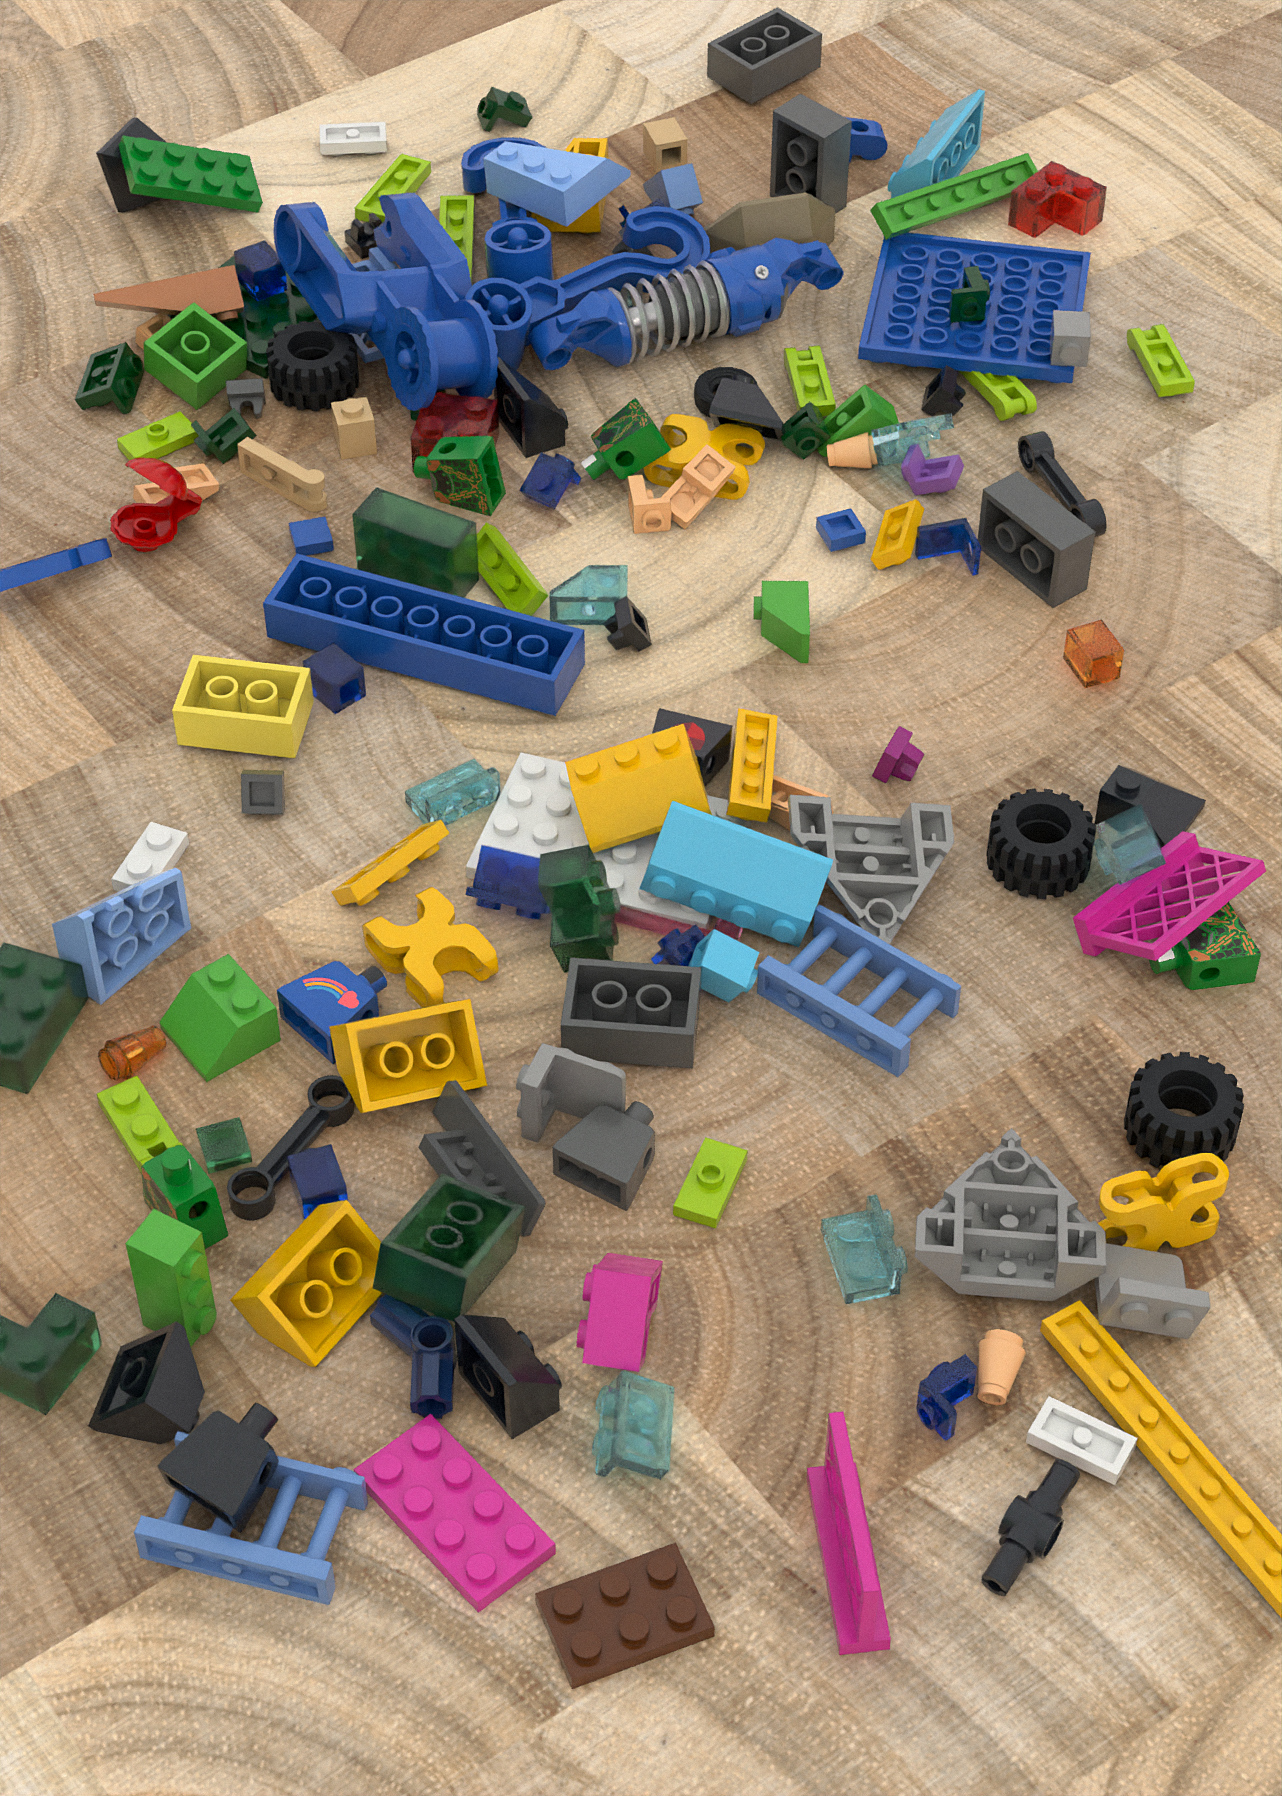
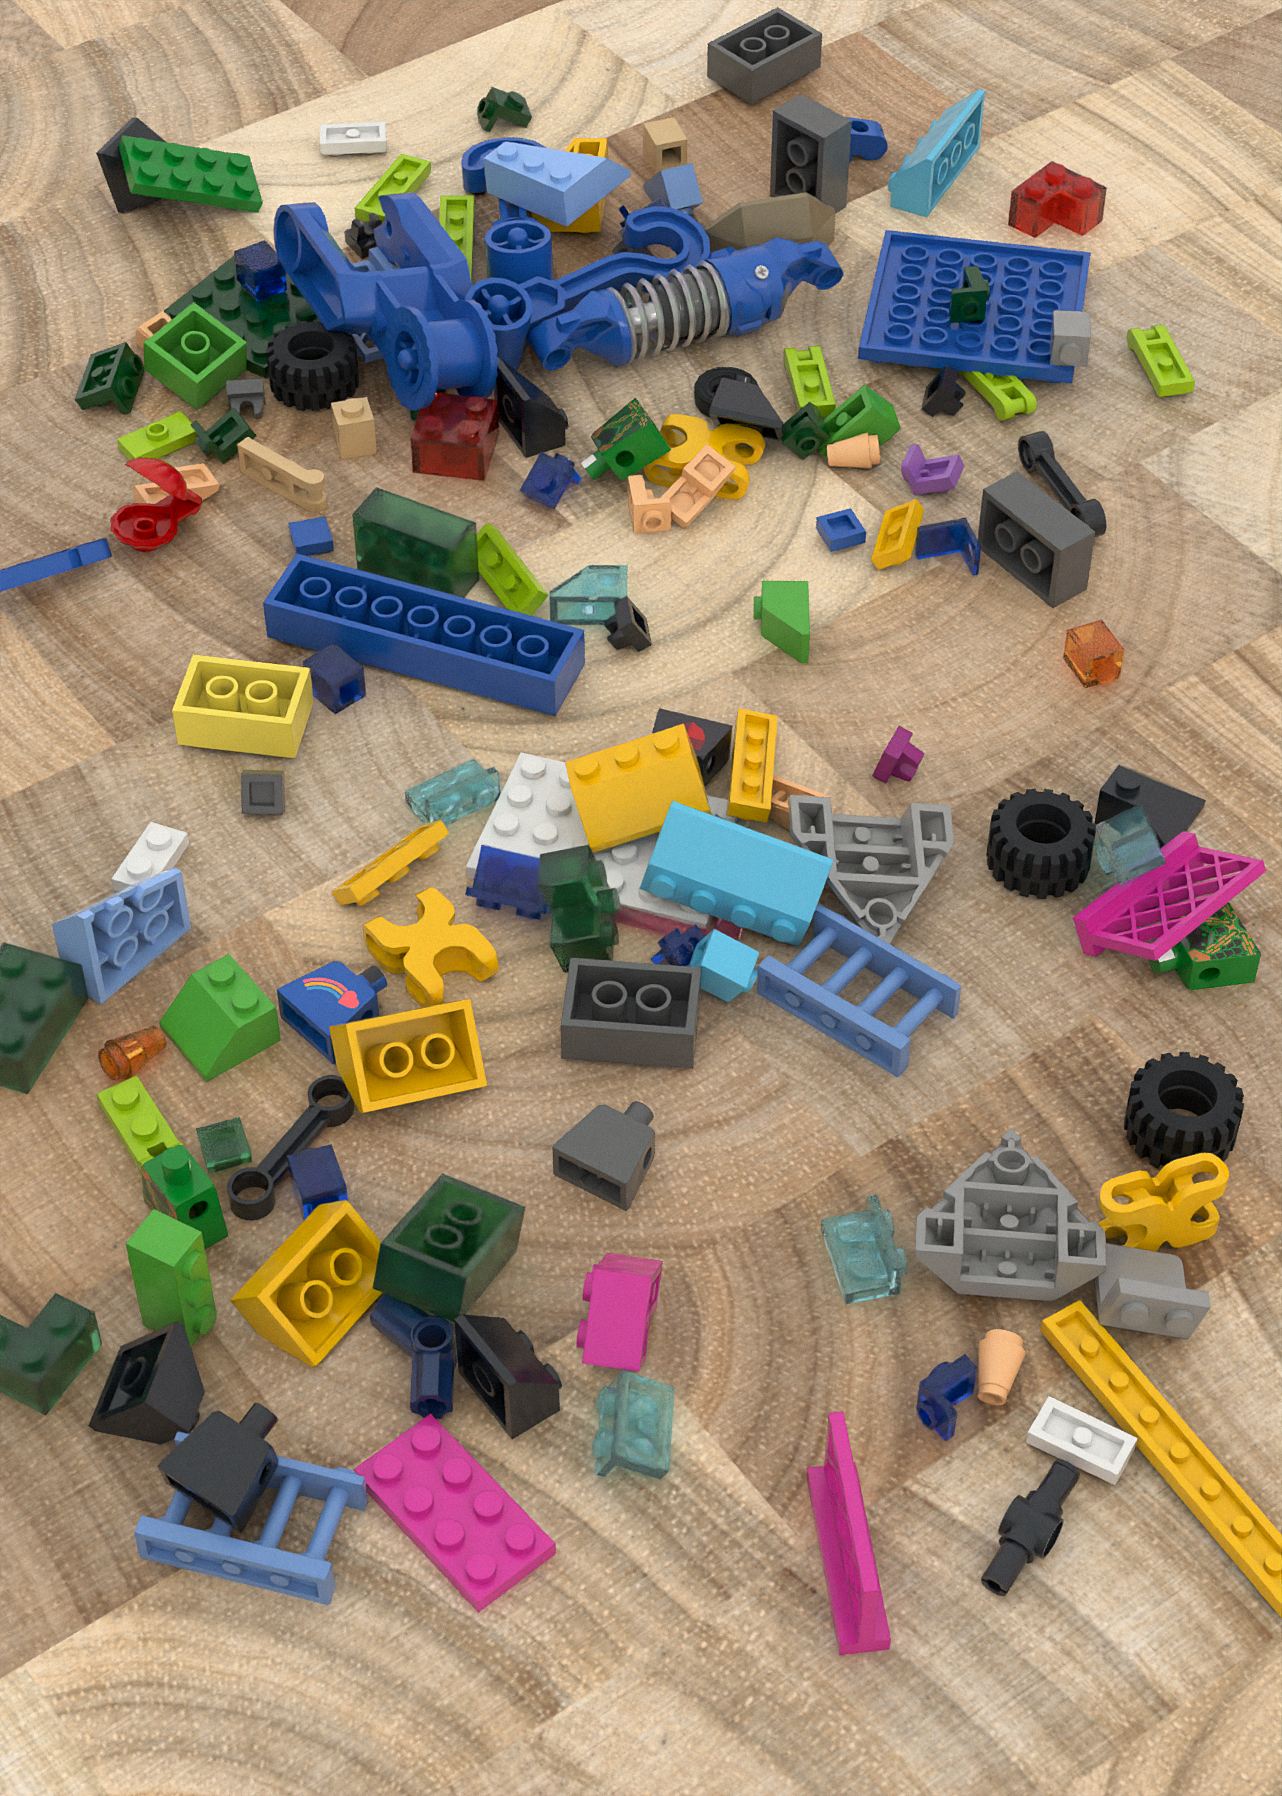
nougat wedge [94,265,244,323] -> none
green torso [414,436,506,516] -> none
dark grey bracket [418,1080,546,1236] -> none
light grey bracket [516,1043,626,1143] -> none
reddish brown plate [535,1543,715,1689] -> none
lime plate [673,1137,748,1229] -> none
bright green plate [870,153,1044,240] -> none
clear light blue bracket [871,414,954,467] -> none

